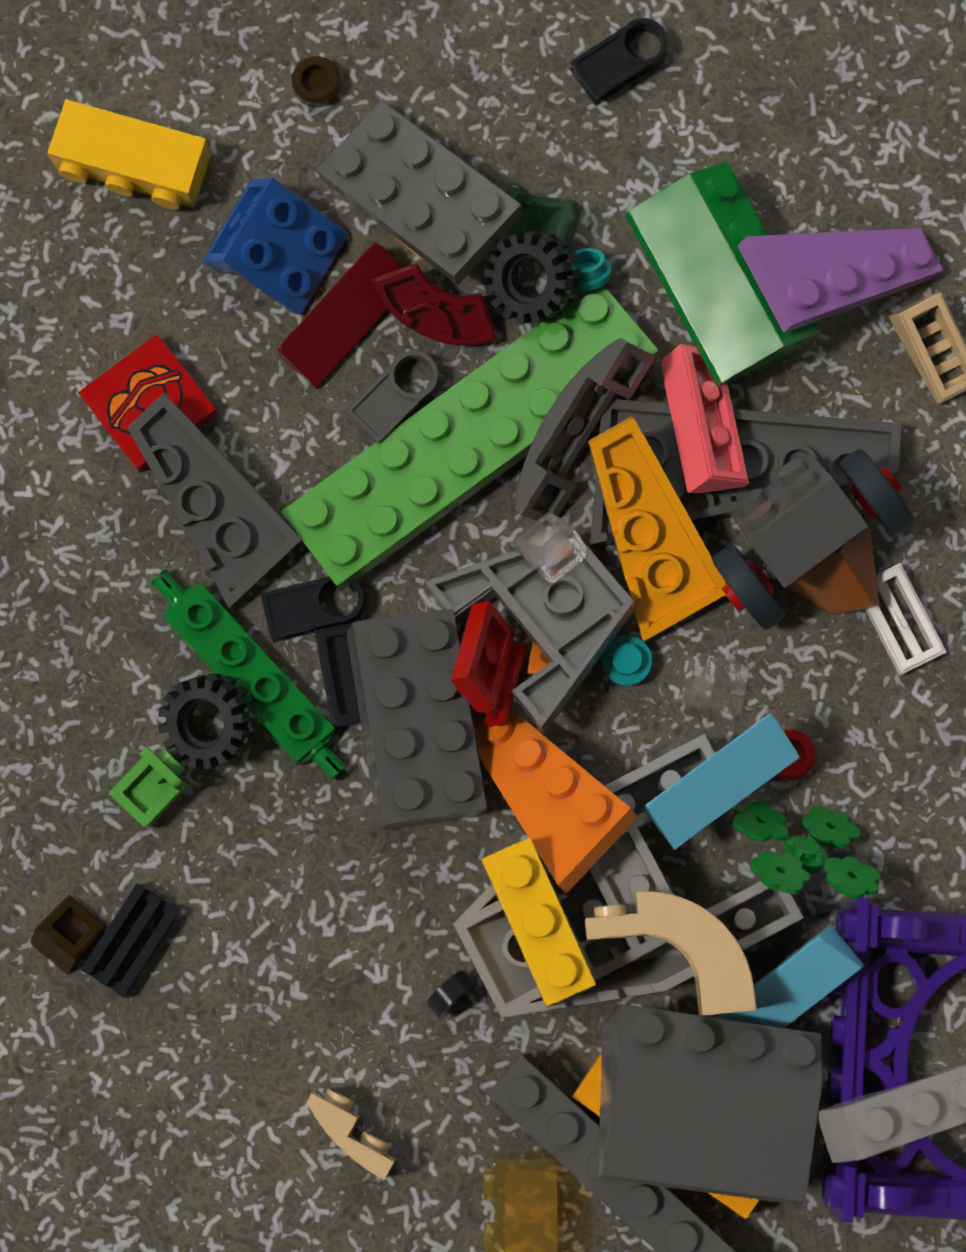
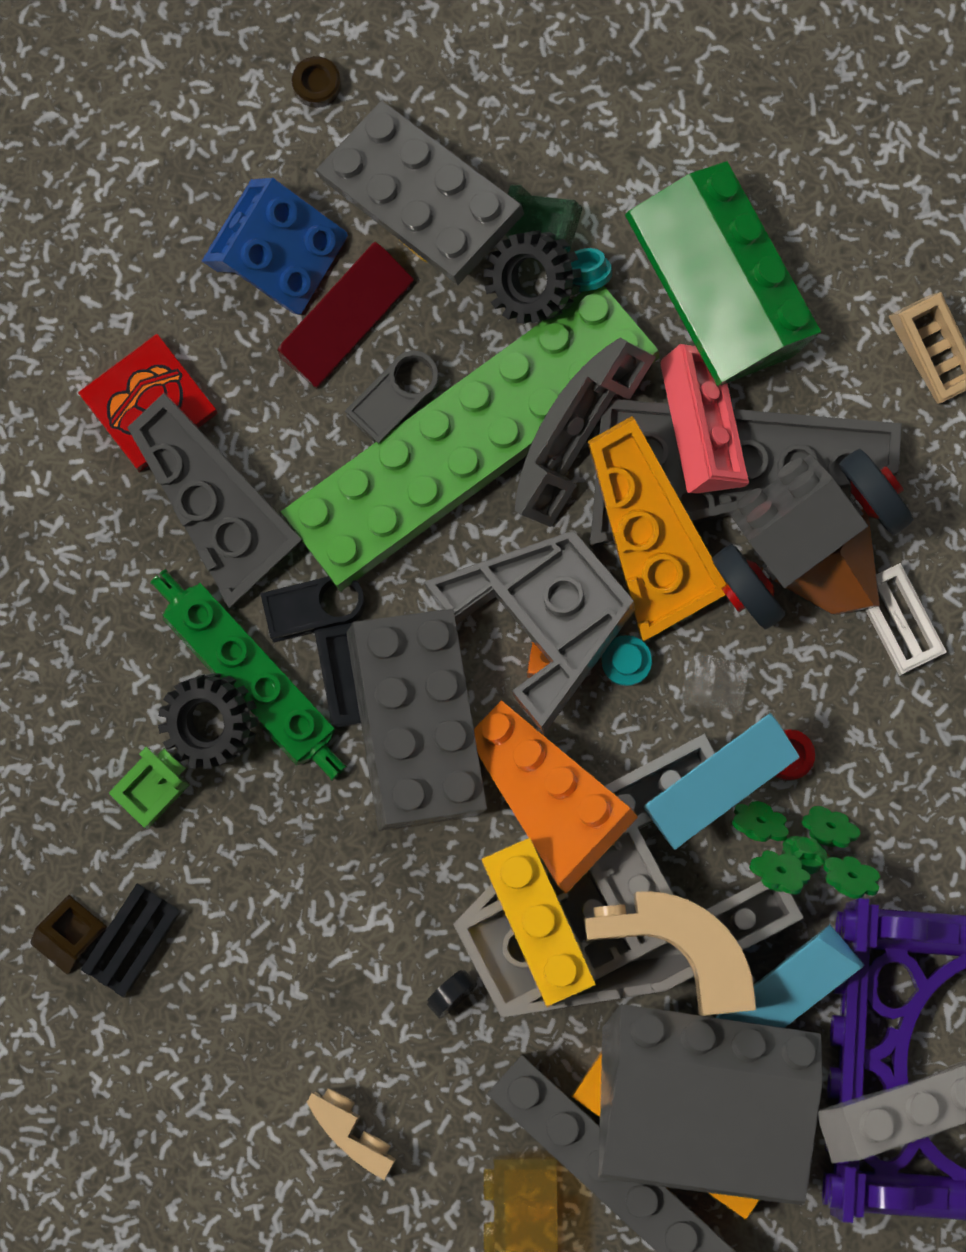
yellow brick [47,99,212,210] -> none
dark red tile [371,262,498,345] -> none
red plate [451,600,526,728] -> none
clear slope [512,512,588,584] -> none
black piece [570,18,668,106] -> none
medium lavender wing [737,228,943,333] -> none

